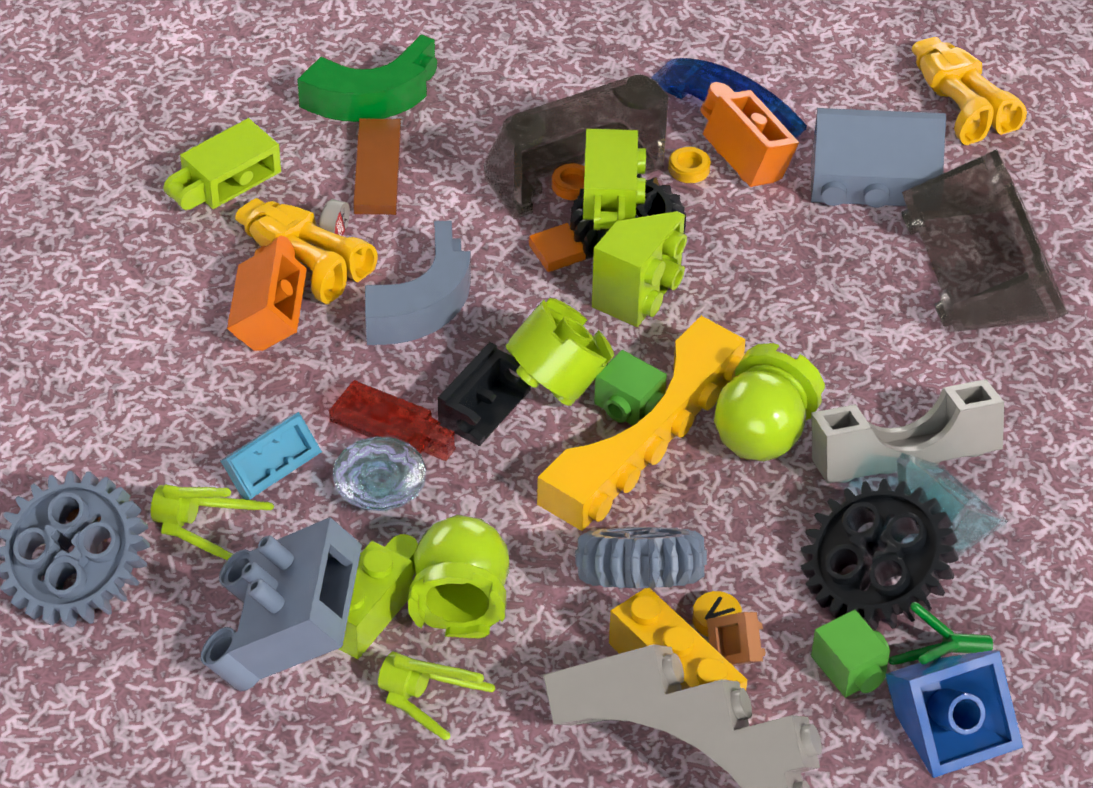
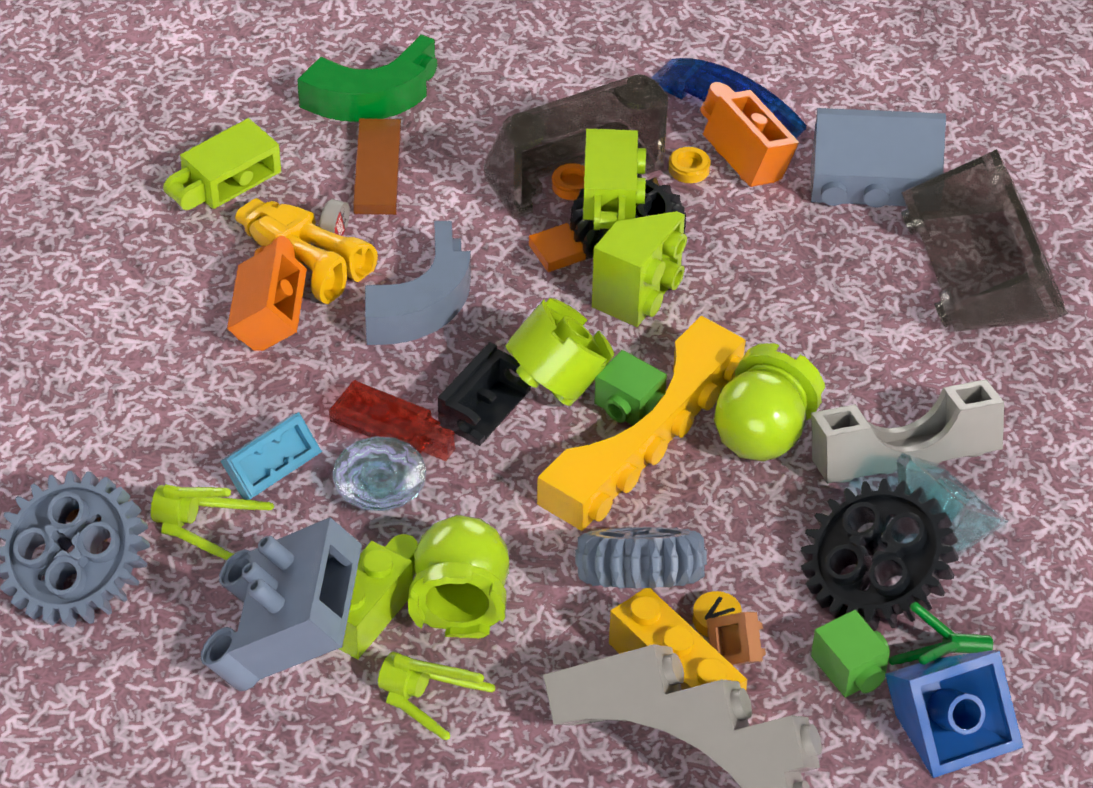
yellow piece [912,37,1027,145] -> none

